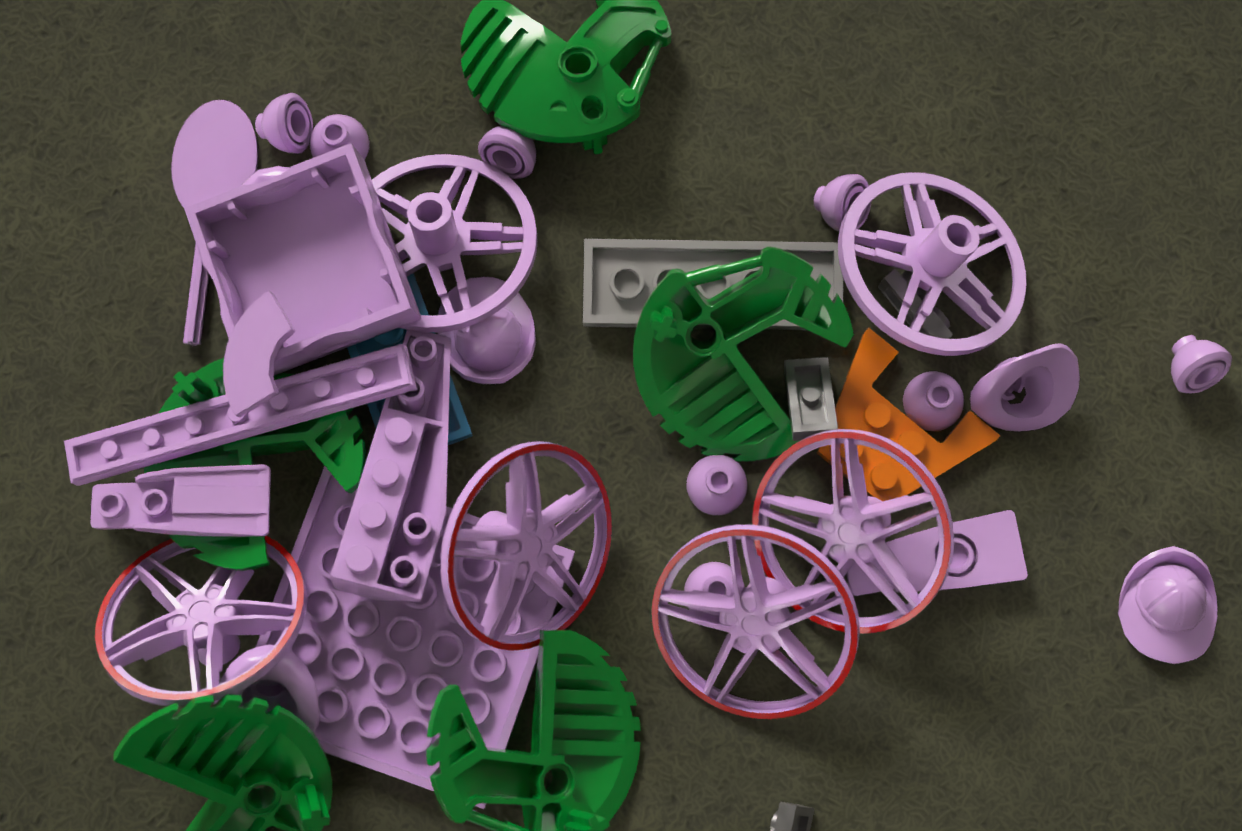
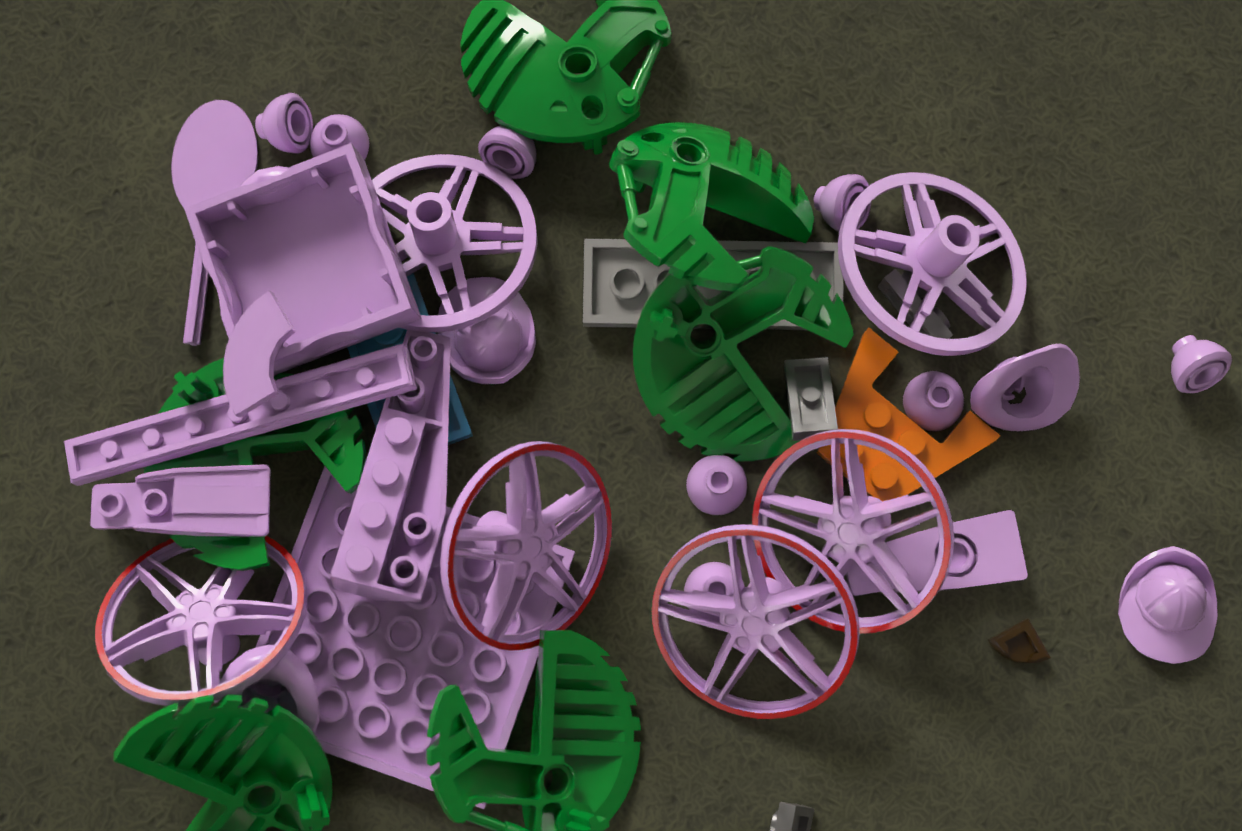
none -> green piece [609,122,814,291]
none -> dark brown tile [988,619,1051,663]

